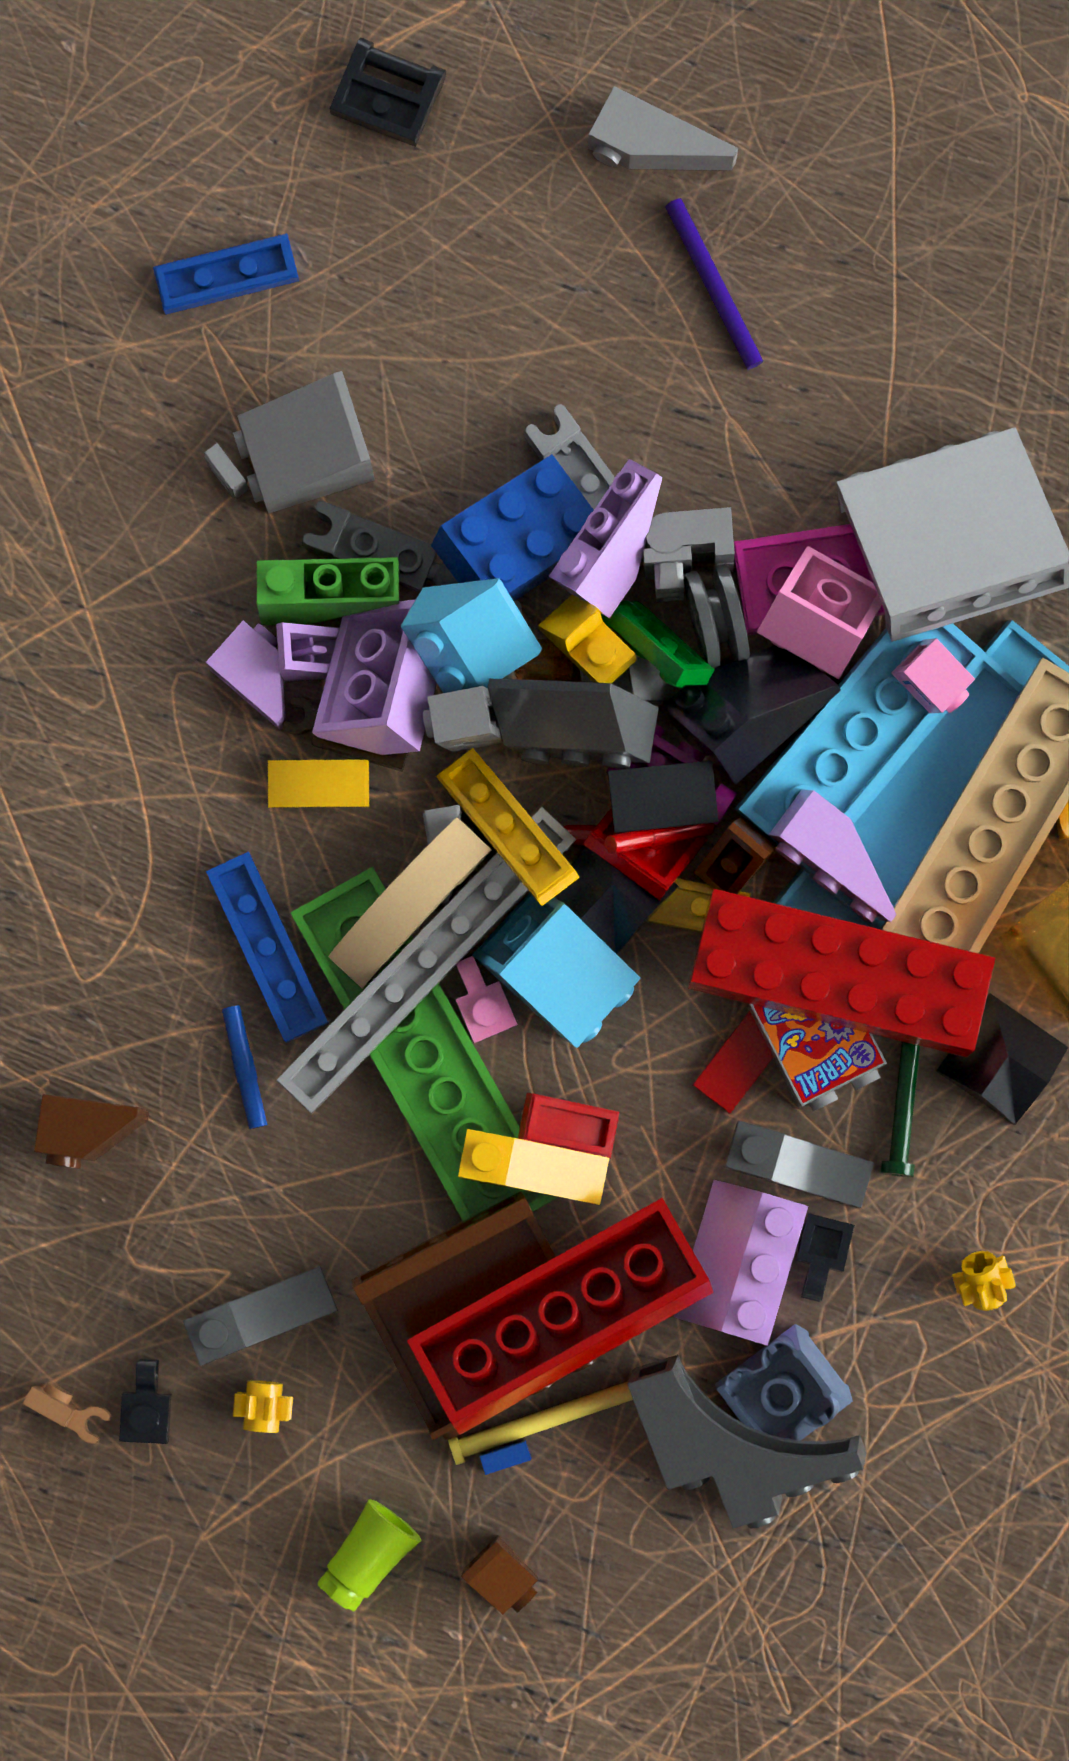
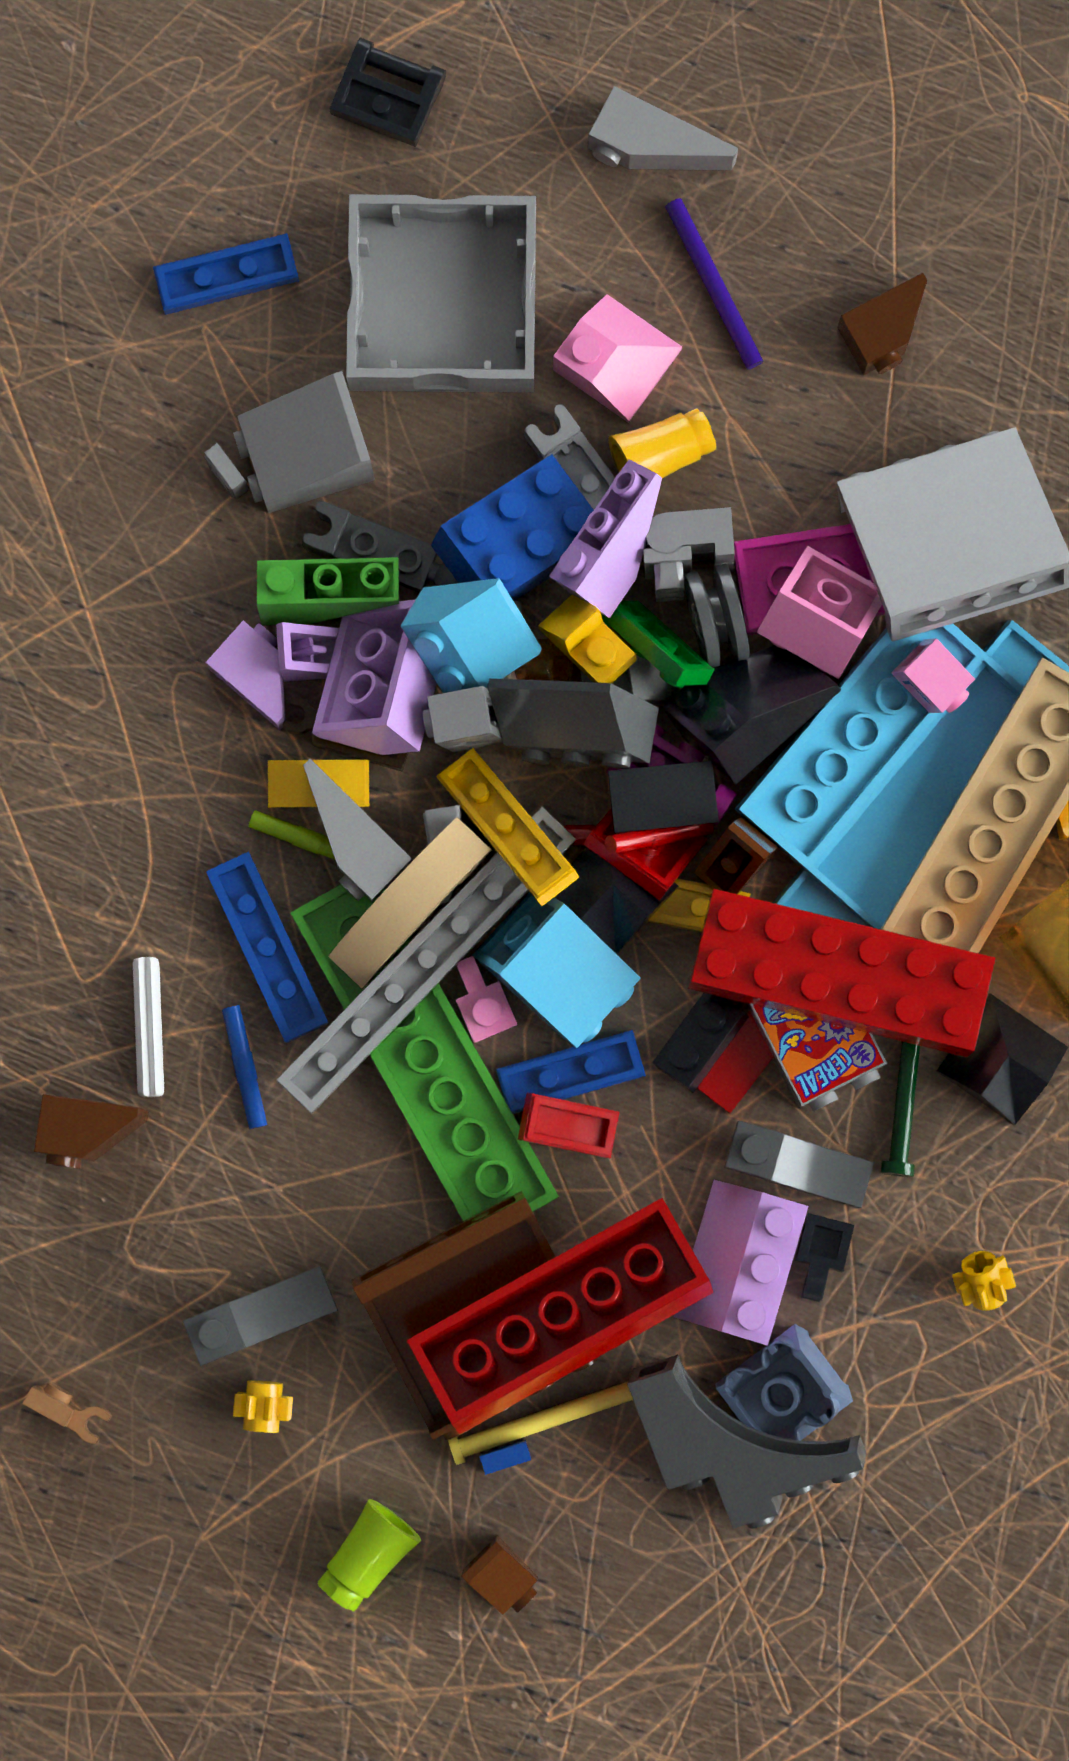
black plate [119,1359,172,1444] -> none
yellow slope [458,1129,609,1205] -> none
lavender slope [769,789,897,923] -> none
none -> white axle [133,957,164,1097]
none -> lime piece [248,810,335,860]
none -> light grey slope [303,759,412,902]
none -> light grey tile [346,194,536,392]
none -> blue tile [496,1030,646,1114]
none -> bright pink slope [553,295,682,423]
none -> yellow plant [608,408,716,479]
none -> black plate [652,993,749,1093]
none -> reddish brown slope [837,273,927,375]

